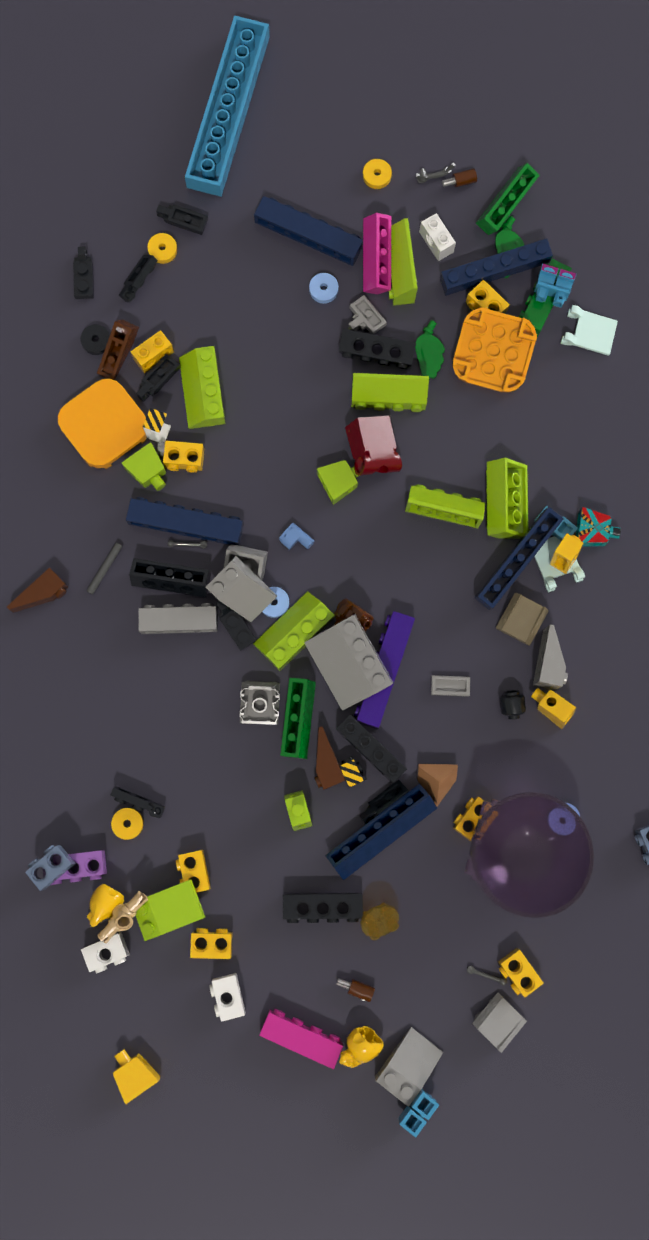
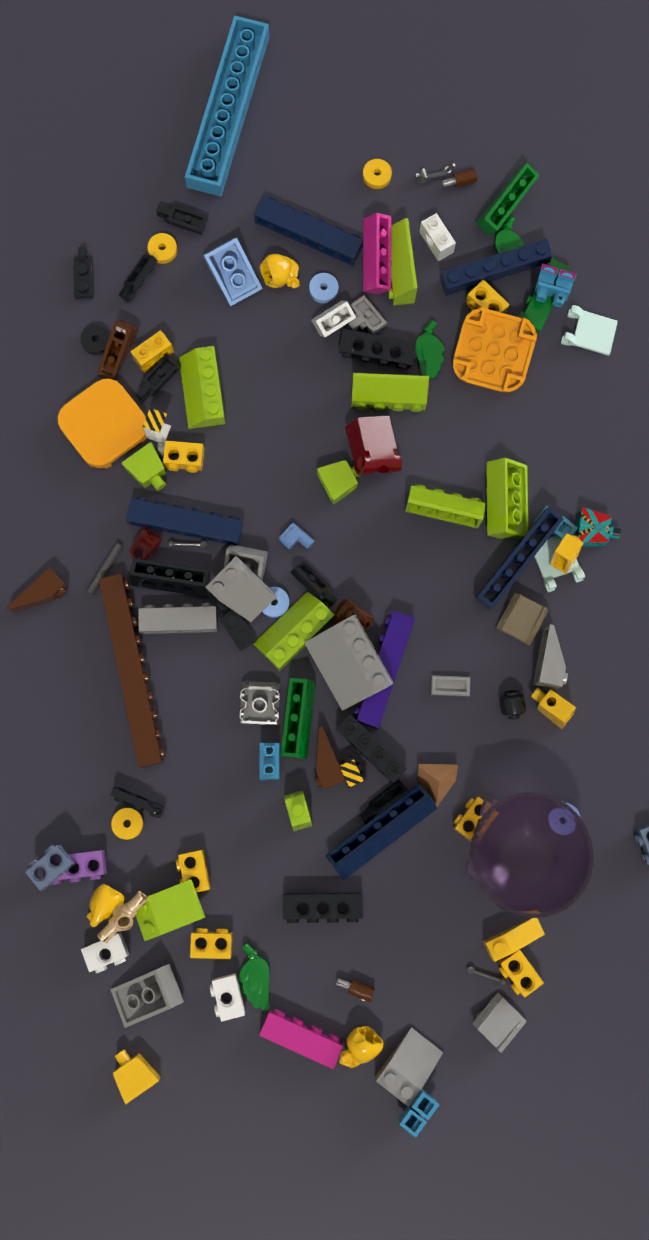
clear yellow plate [360,902,399,940] -> none
none -> reddish brown brick [99,574,166,768]
none -> light grey slope [110,964,184,1028]
none -> clear red piece [129,527,162,561]
none -> light blue slope [202,238,263,306]
none -> green animal [239,943,270,1011]
none -> dark azure hips [259,743,280,780]
none -> yellow piece [260,254,300,288]
none -> black hinge [290,561,338,609]
none -> white brick [311,300,356,337]
none -> yellow slope [483,916,545,962]

